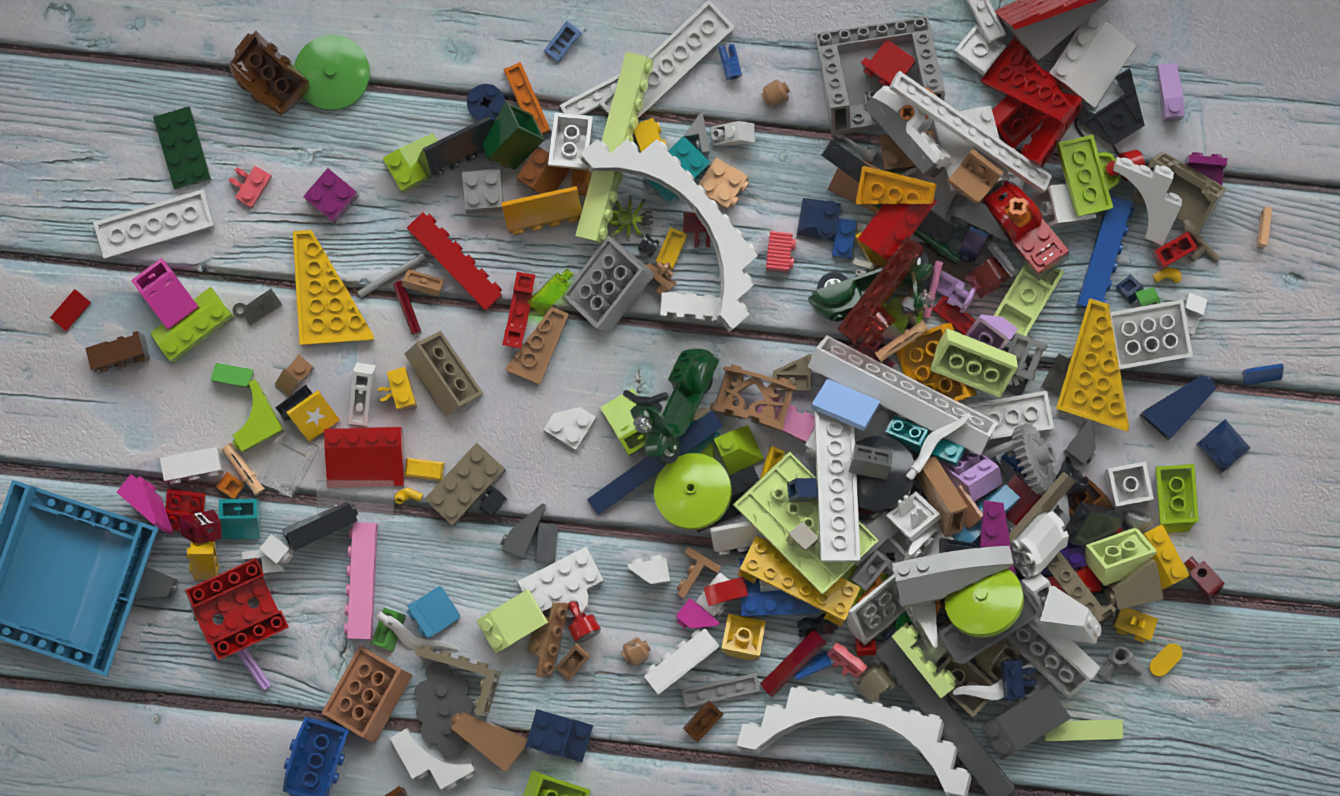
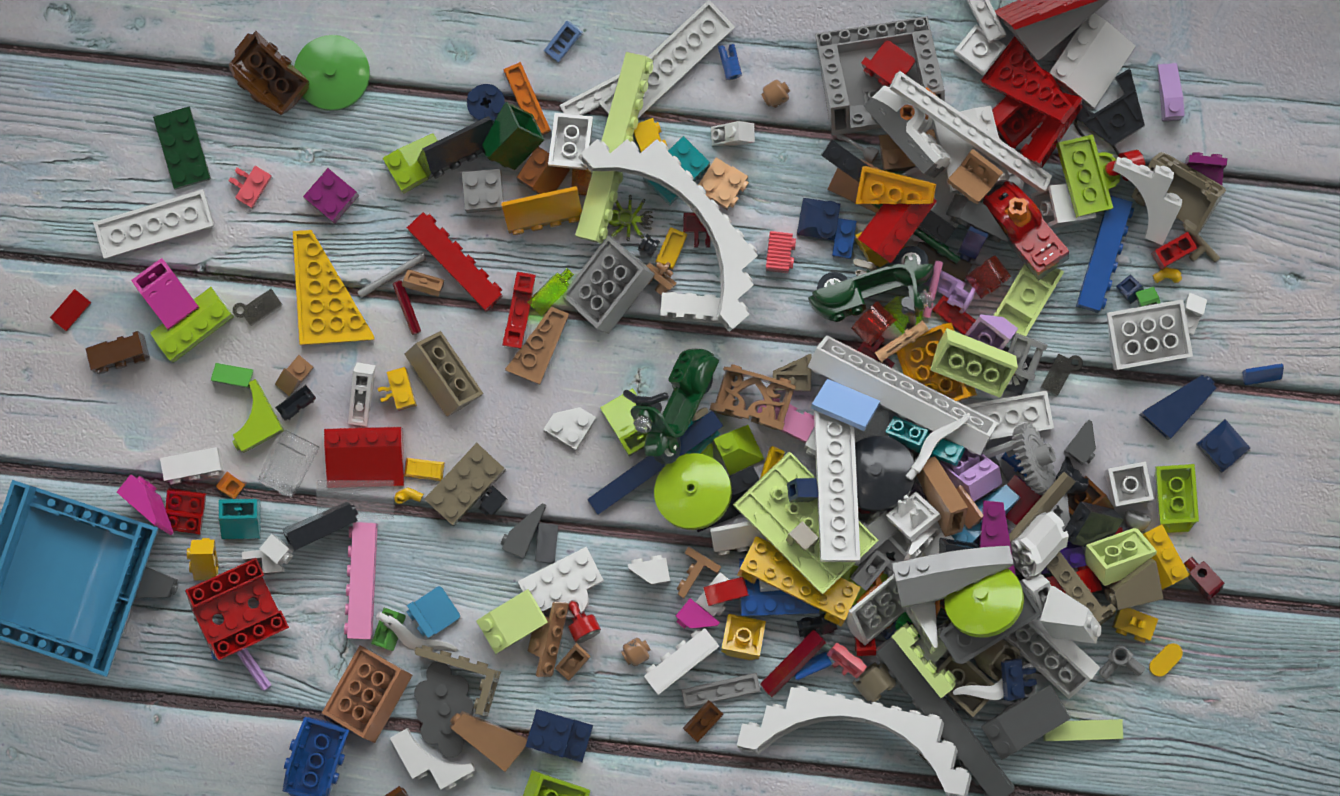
dark red torso [179,509,222,544] -> none
light nougat pin [221,443,265,496] -> none
yellow tile [287,390,340,442] -> none
light grey slope [684,114,710,155] -> none
clear red brick [837,236,925,343] -> none
dark grey hinge [849,444,893,480] -> none
clear tile [988,242,1020,277] -> none
yellow wing [1056,298,1130,432] -> none
light nougat tile [1257,207,1272,248] -> none

